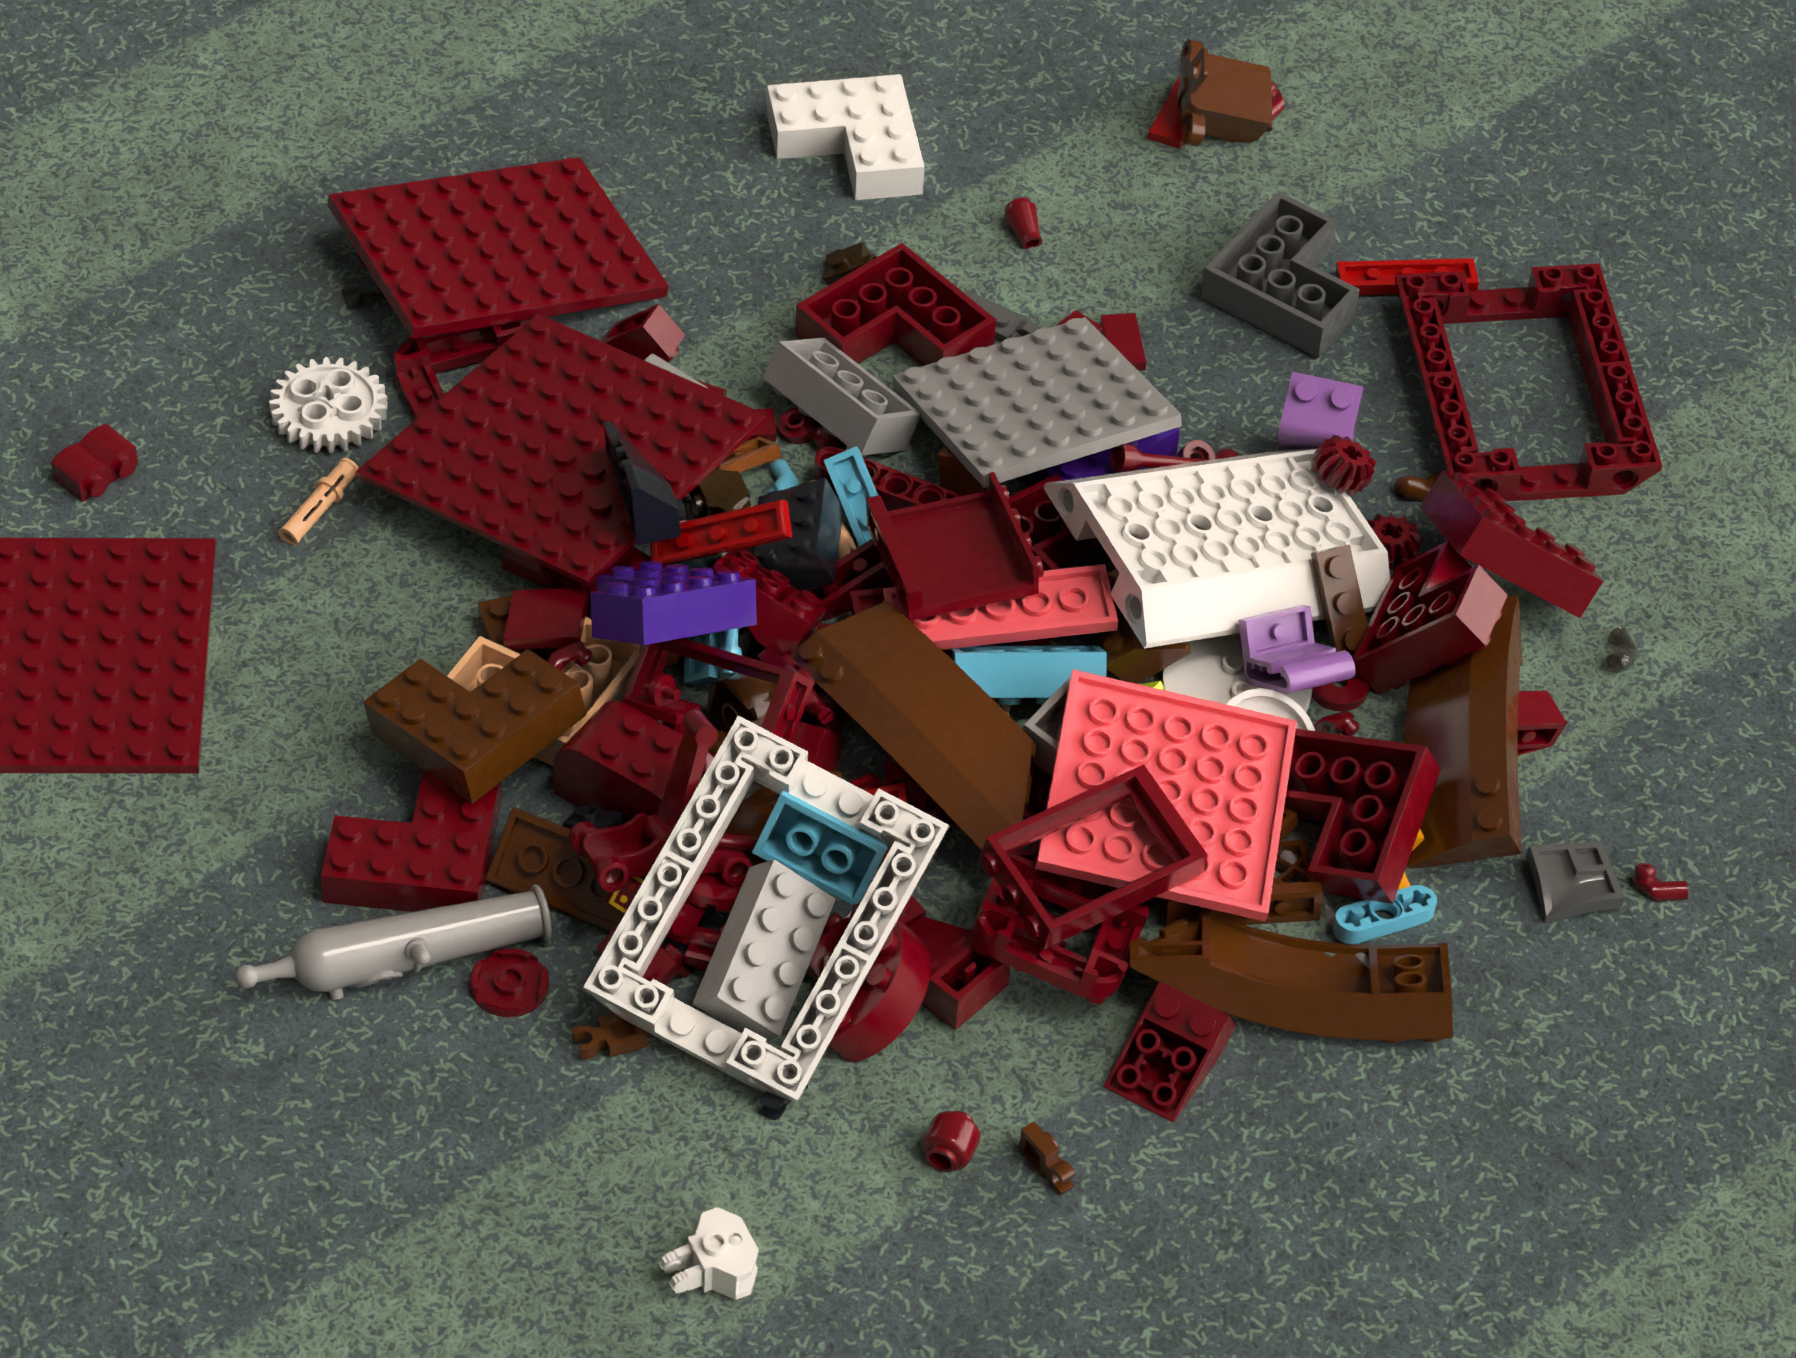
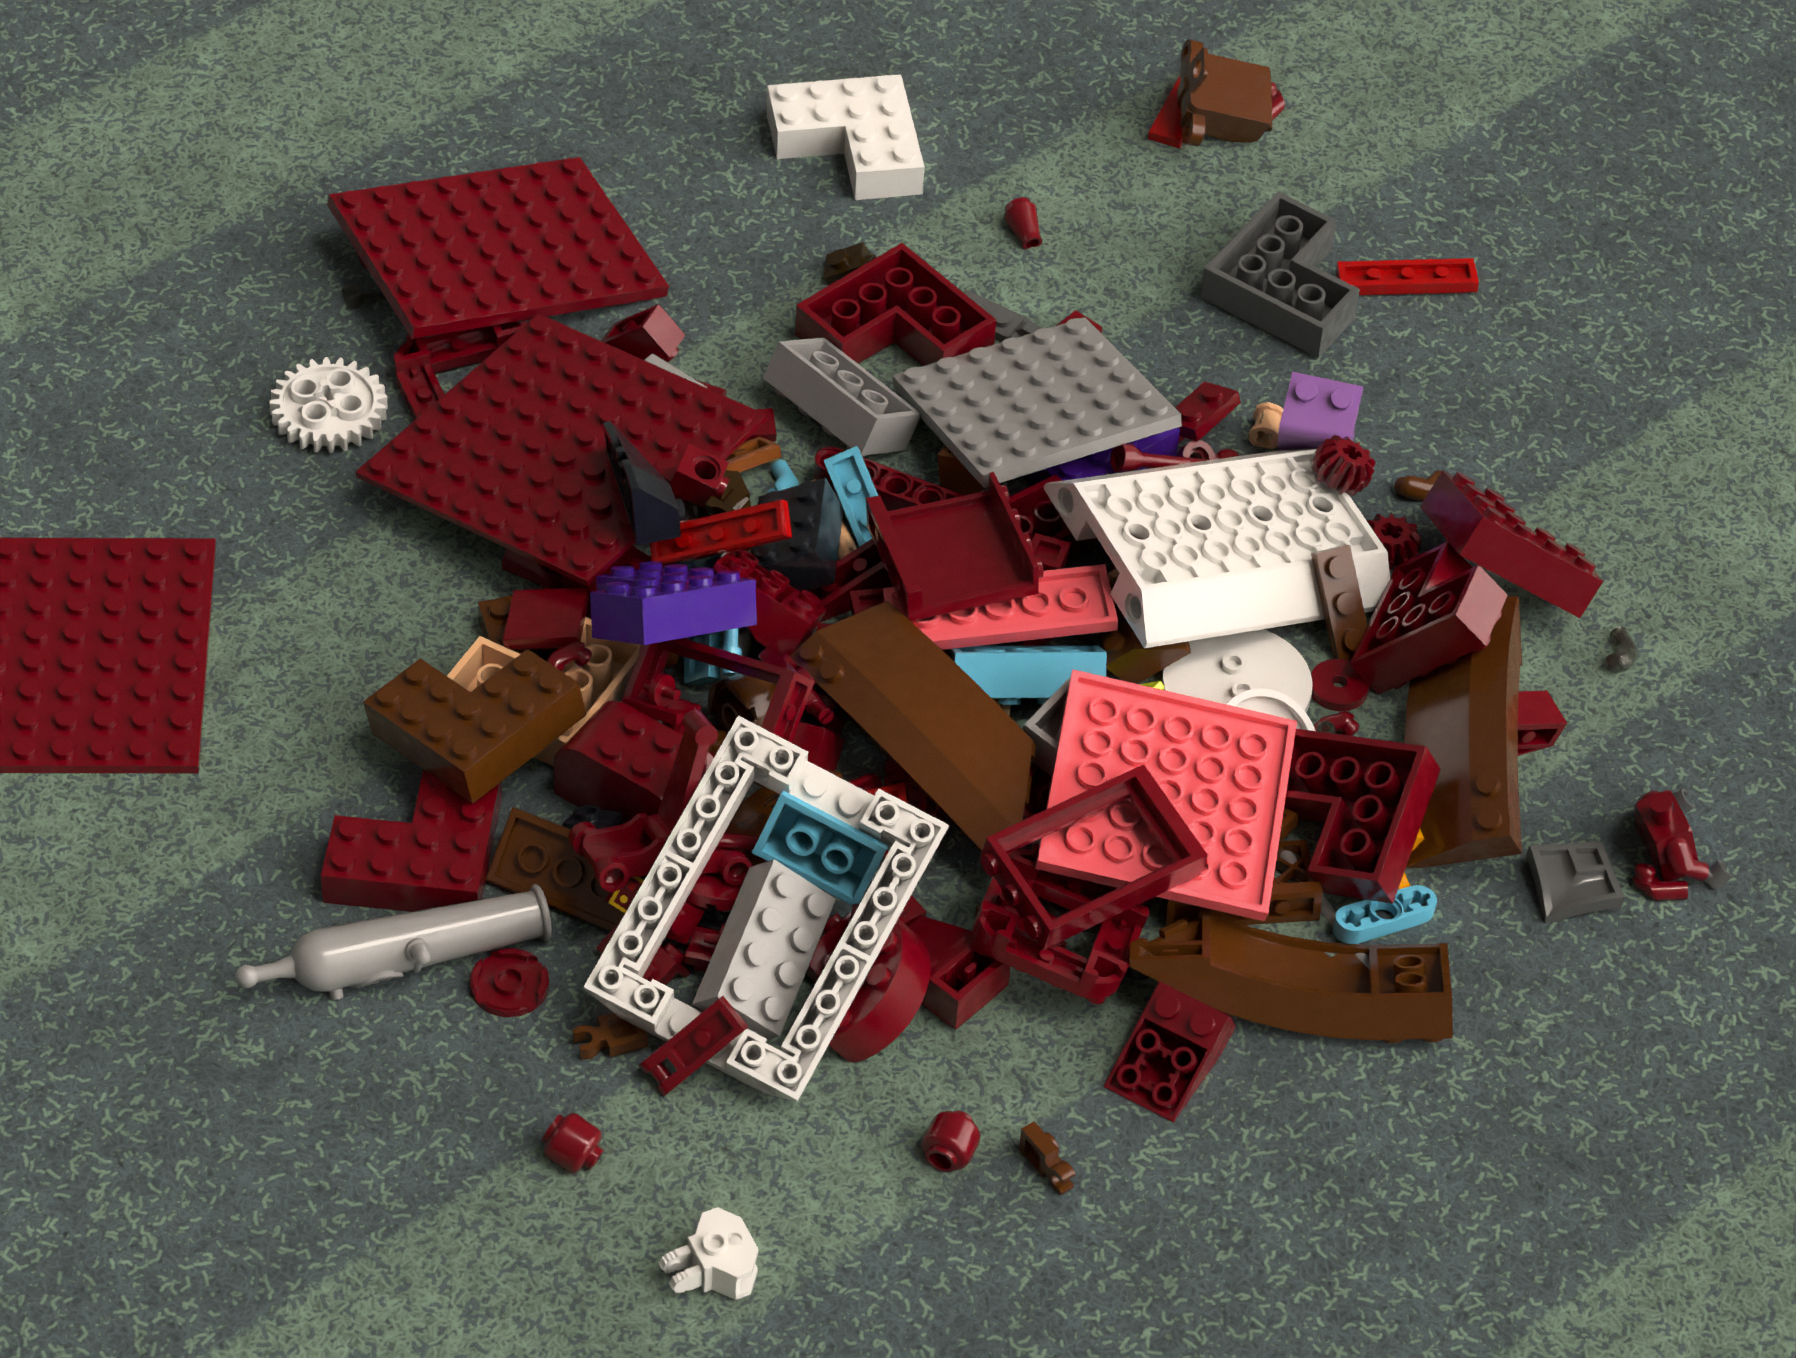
dark red brick [51,424,138,502] -> none
light nougat pin [278,458,359,546] -> none
black hand [758,1085,808,1121] -> none
dark red plate [778,408,841,449] -> none
dark red tile [1100,313,1146,371] -> none
medium lavender piece [1238,605,1356,694] -> none
dark red slope [1395,263,1662,502] -> none
none -> dark red head [541,1113,604,1174]
none -> dark red plate [638,996,748,1096]
none -> dark red brick [670,444,730,509]
none -> dark red plate [1031,533,1071,571]
none -> dark red bracket [1175,381,1241,444]
none -> light nougat bush [1249,402,1283,449]
none -> dark red torso [1634,788,1733,890]

